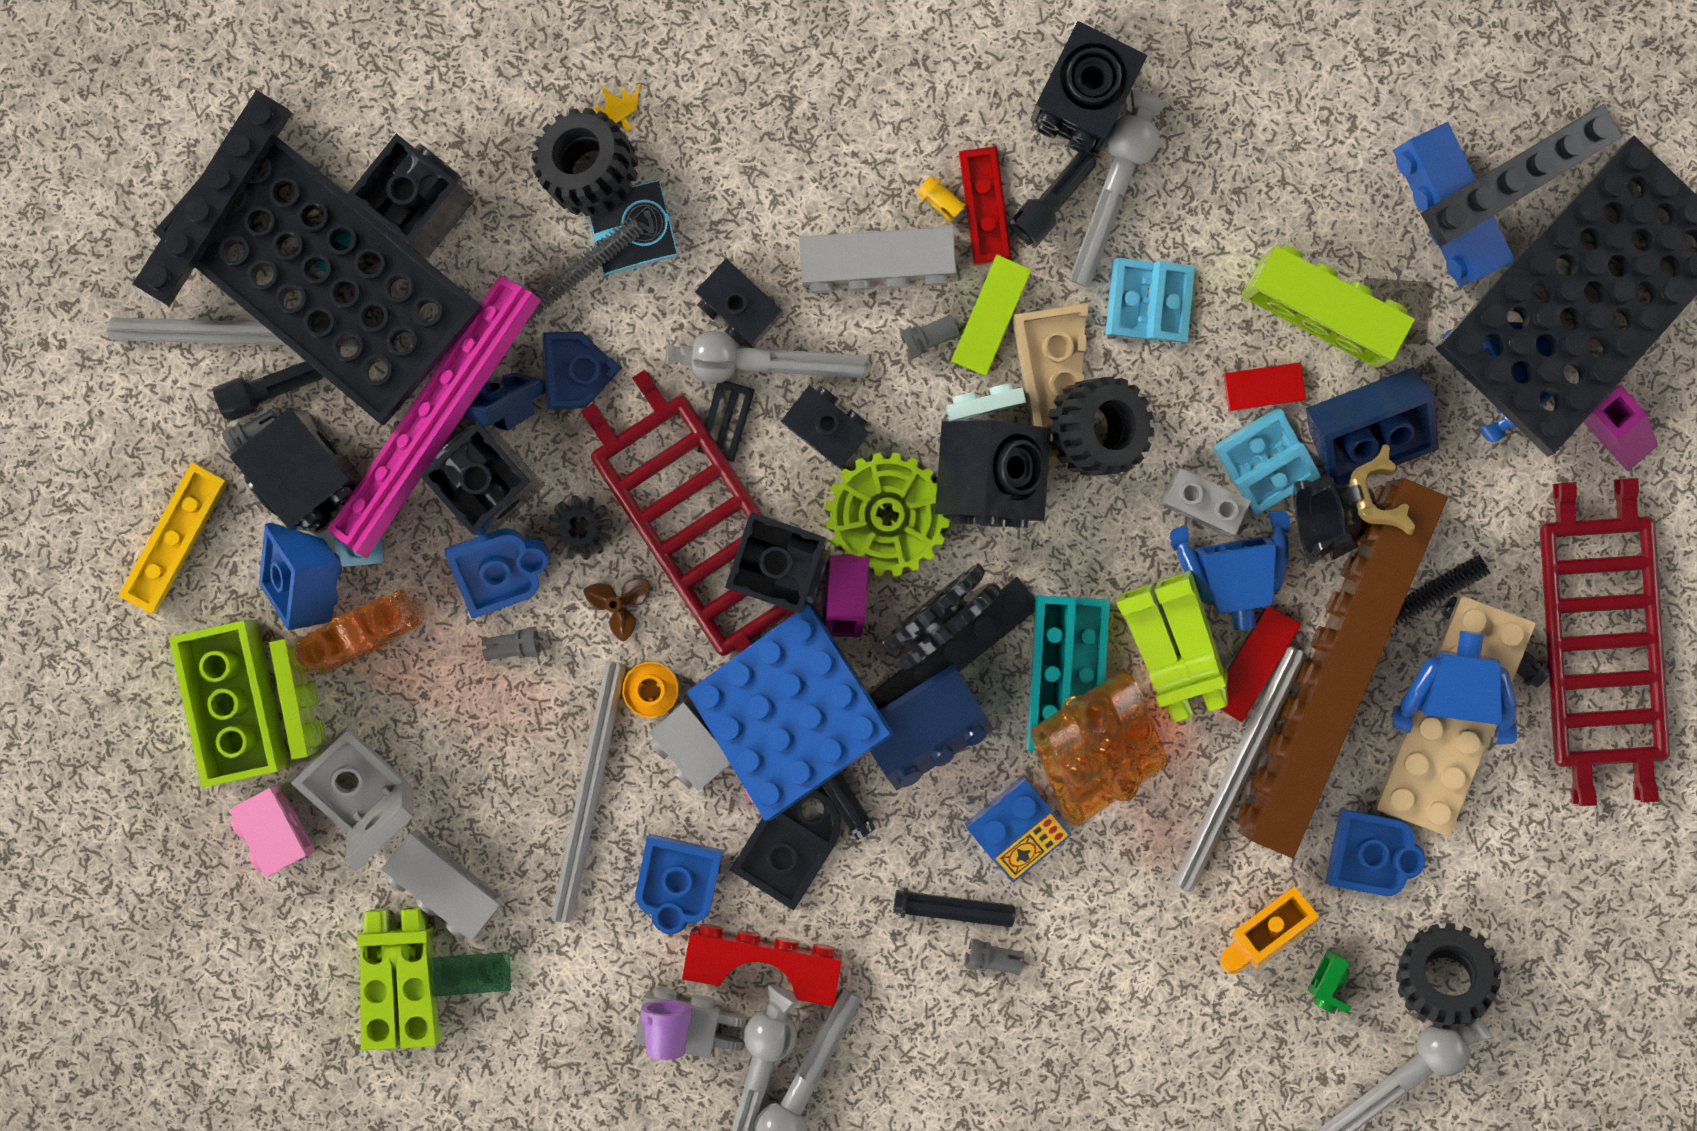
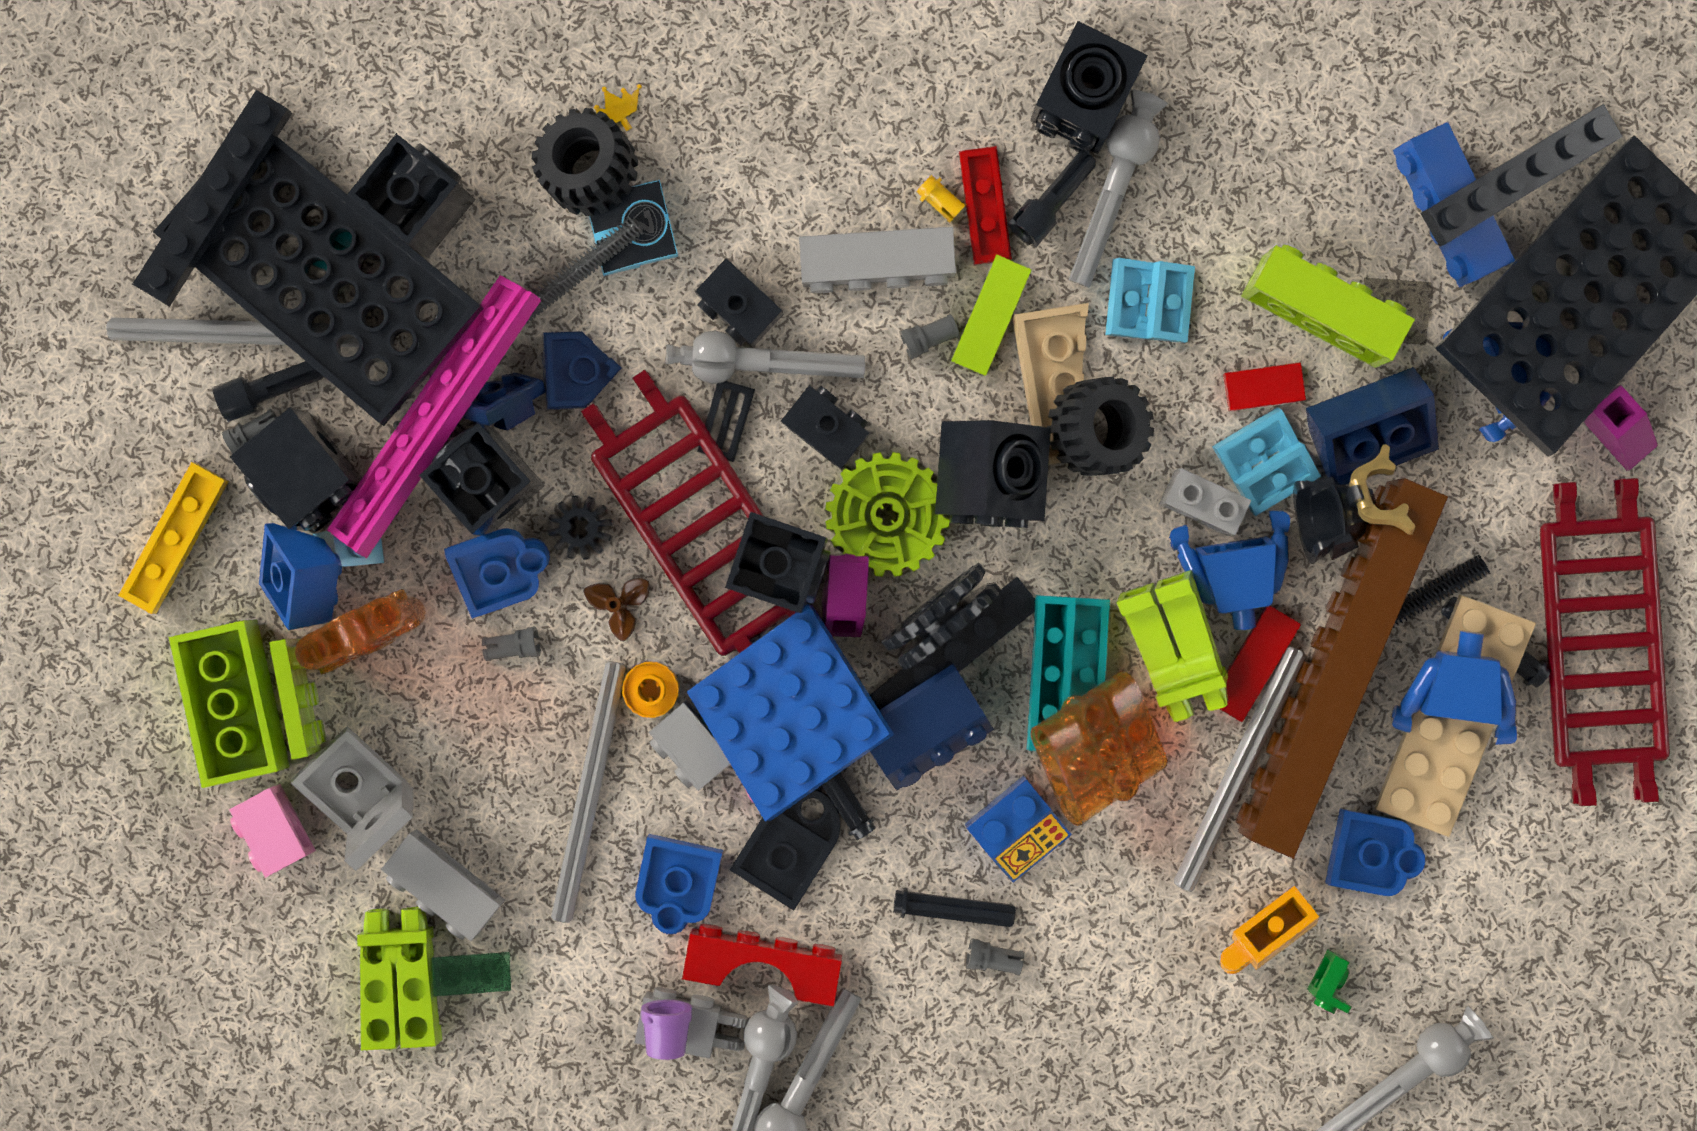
light aqua plate [946,383,1026,421] -> none
black tyre [1396,923,1501,1030] -> none

